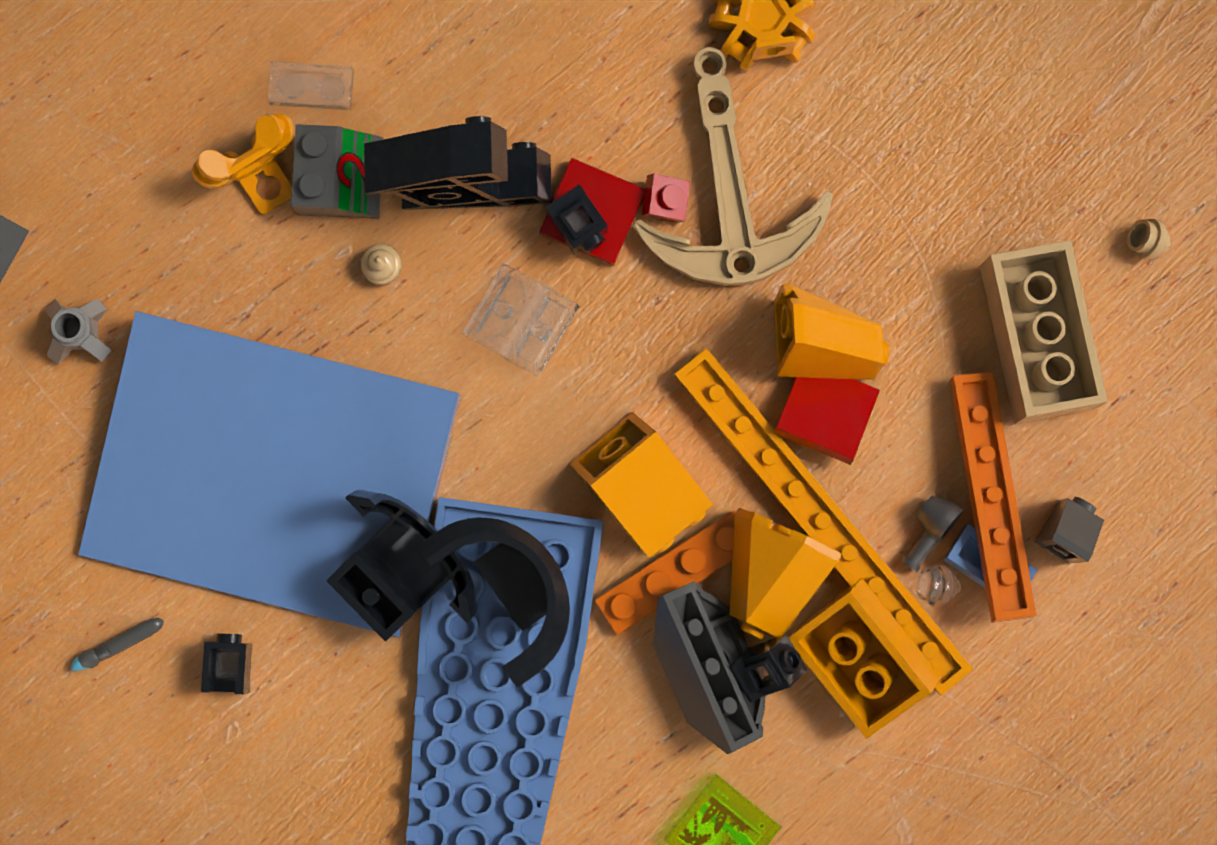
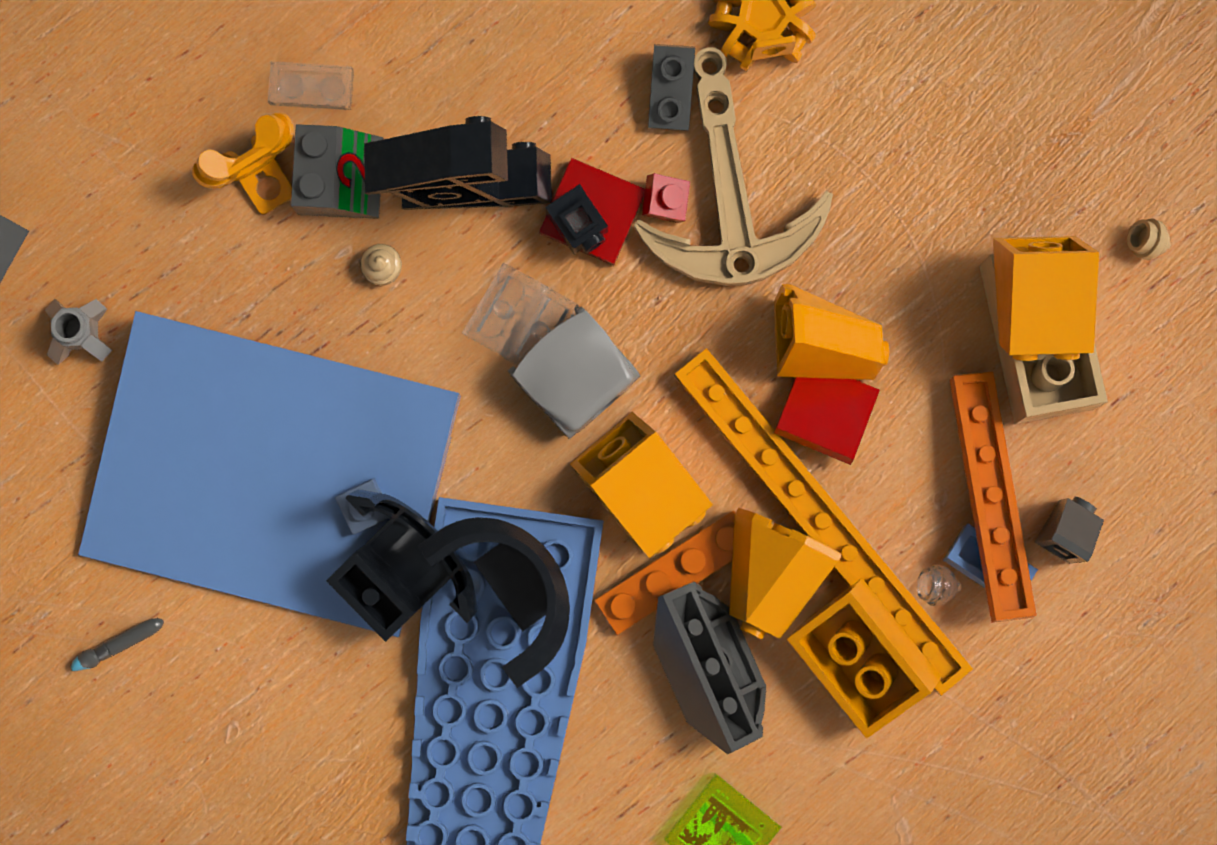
black window [201,633,252,695] -> none
black window [729,634,807,703] -> none
flat silver bar [901,496,964,572] -> none
none -> sand blue plate [335,478,390,535]
none -> light grey piece [508,306,641,439]
none -> dark grey plate [648,44,695,130]
none -> light orange slope [993,236,1099,361]

